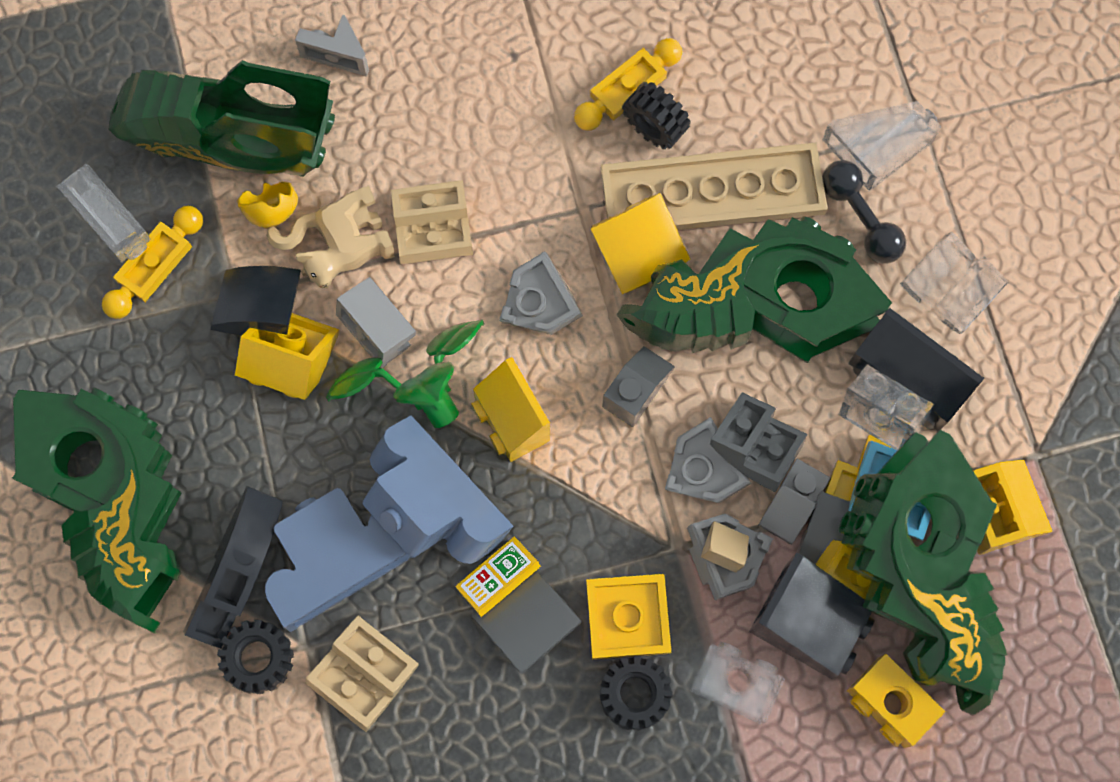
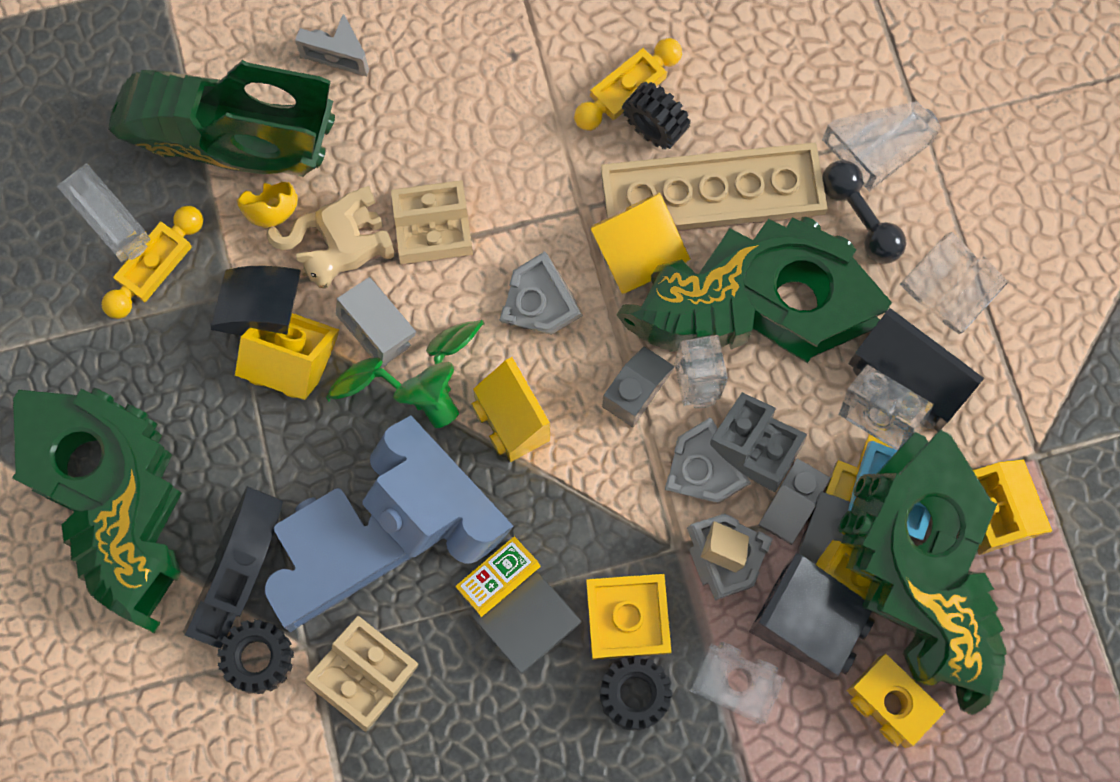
none -> clear brick [674,335,728,408]

